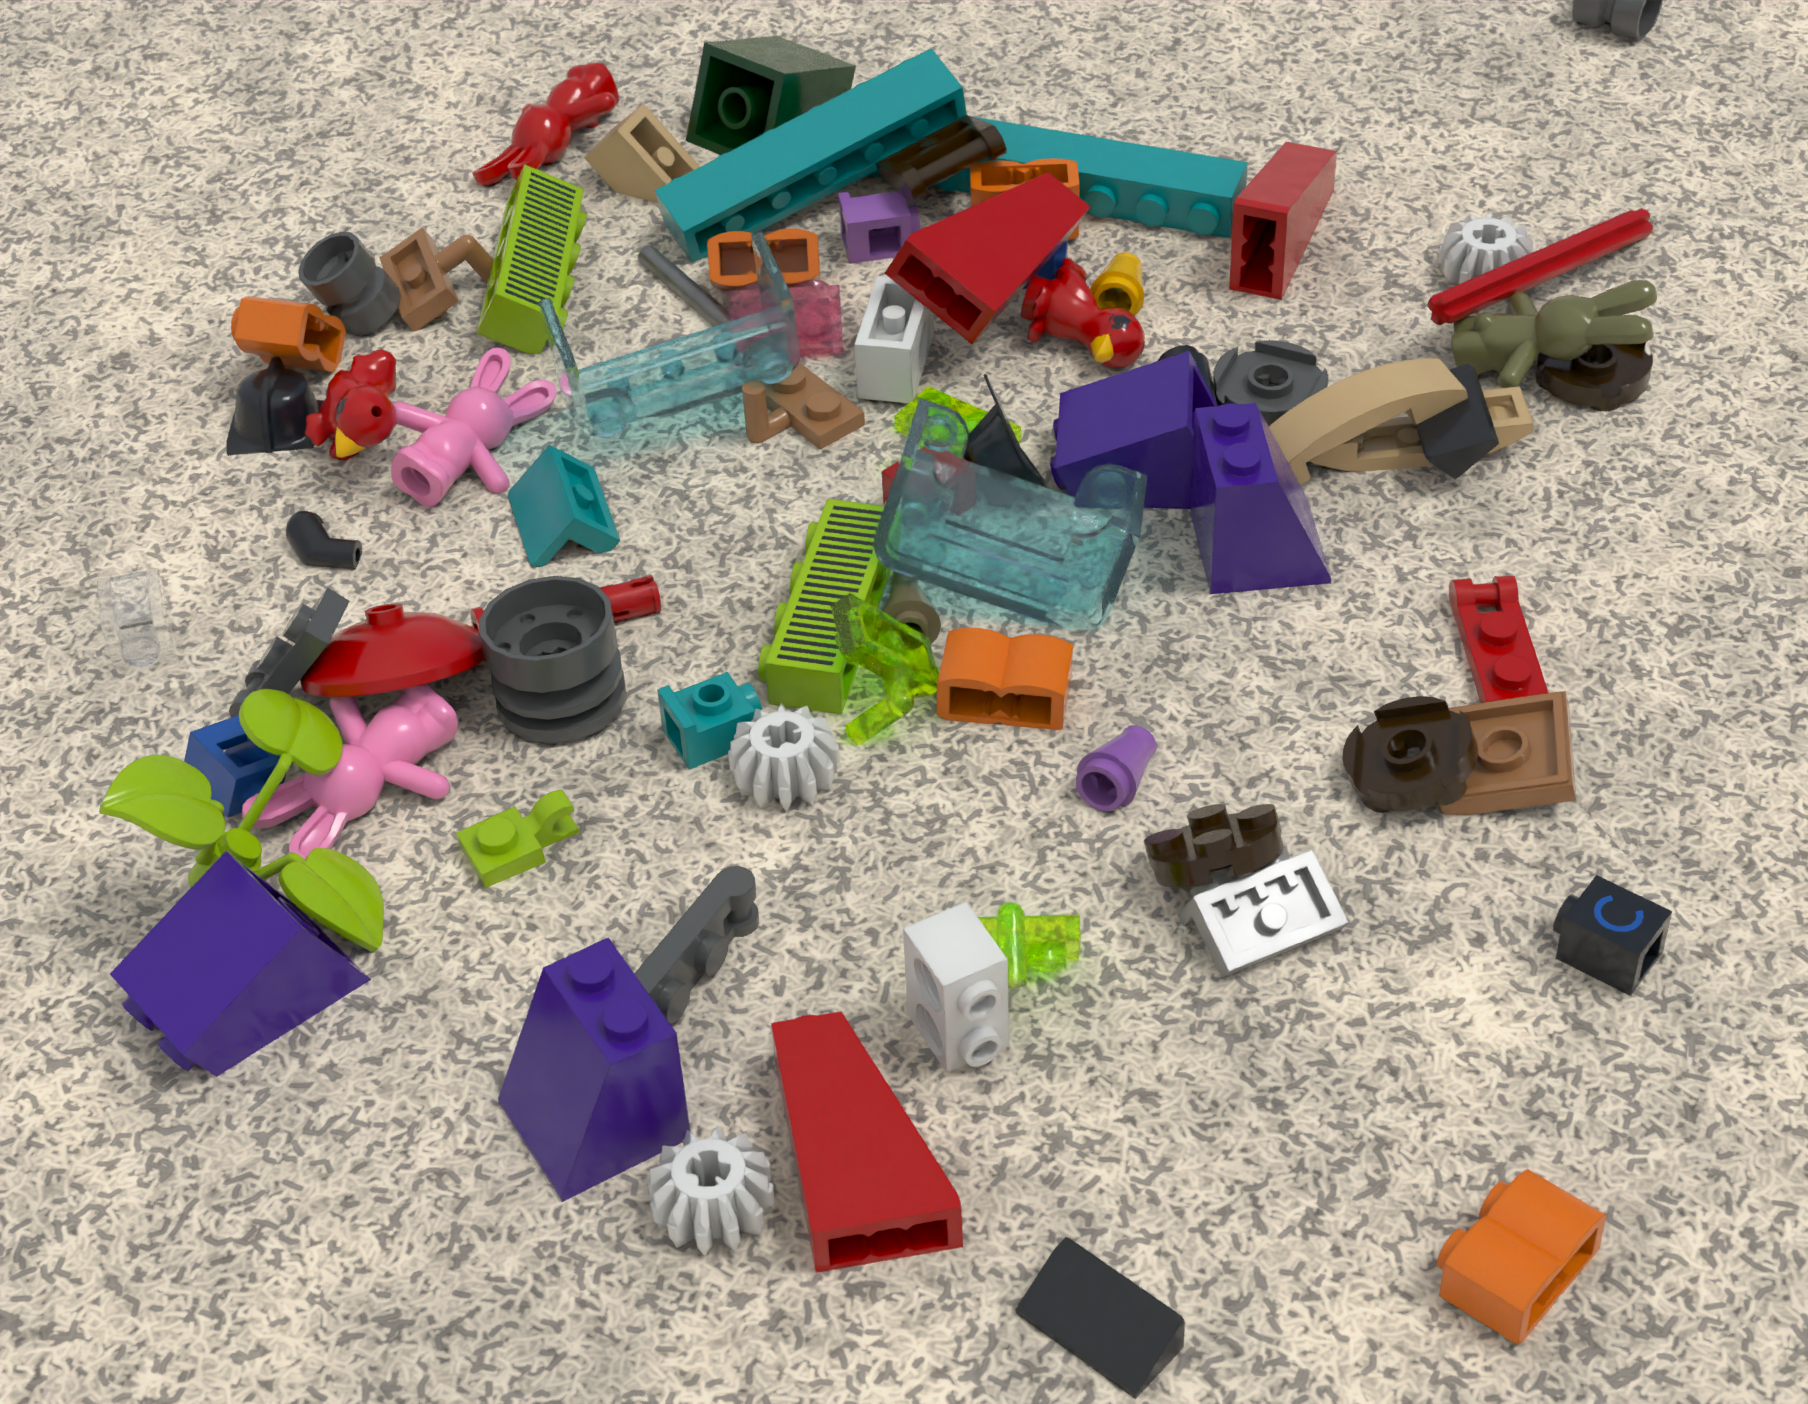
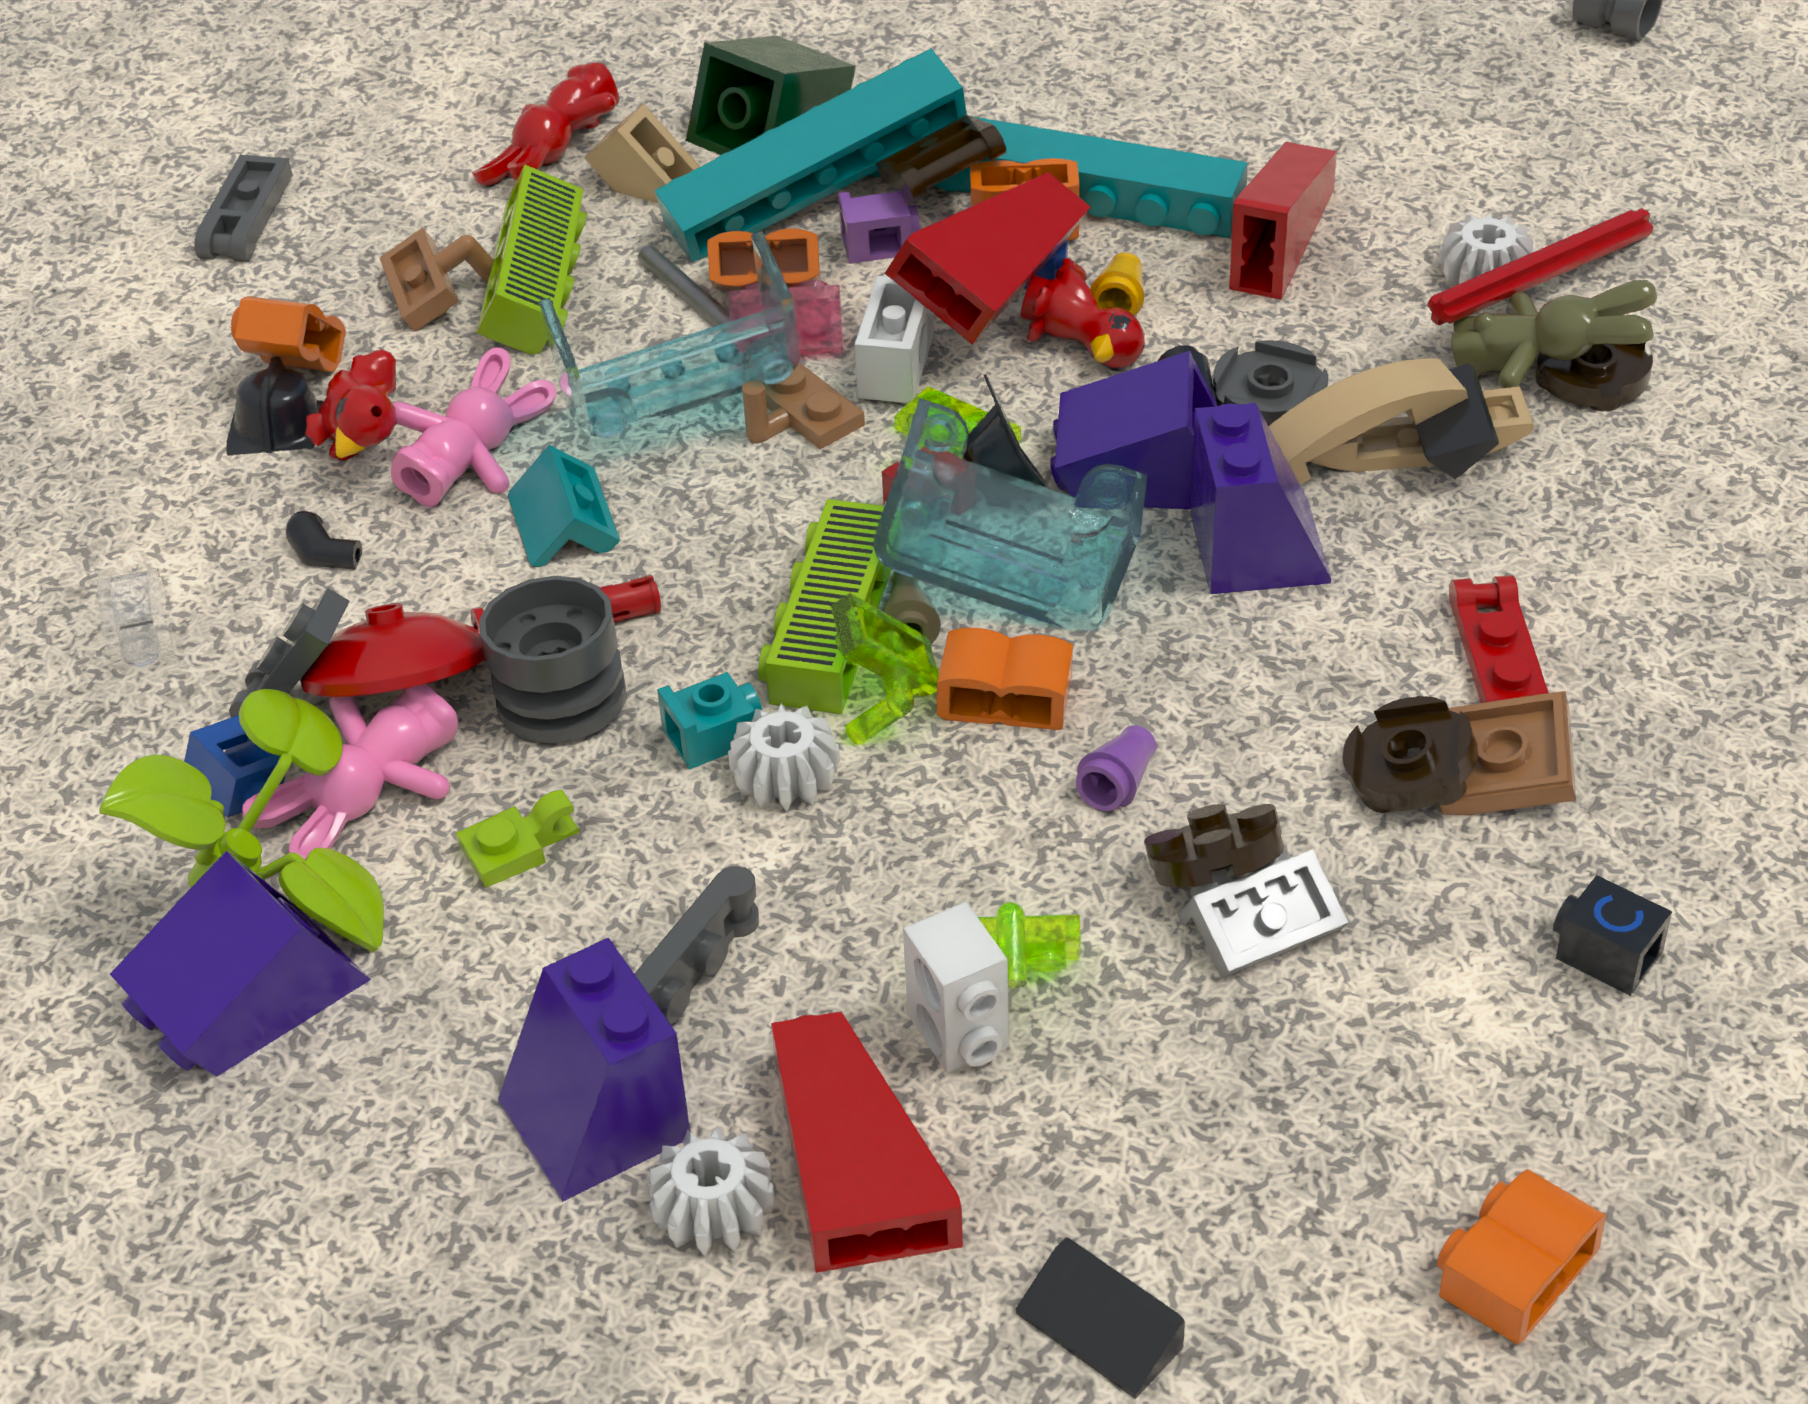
dark grey wheel [298,231,401,336] -> none
none -> dark grey plate [194,155,293,262]

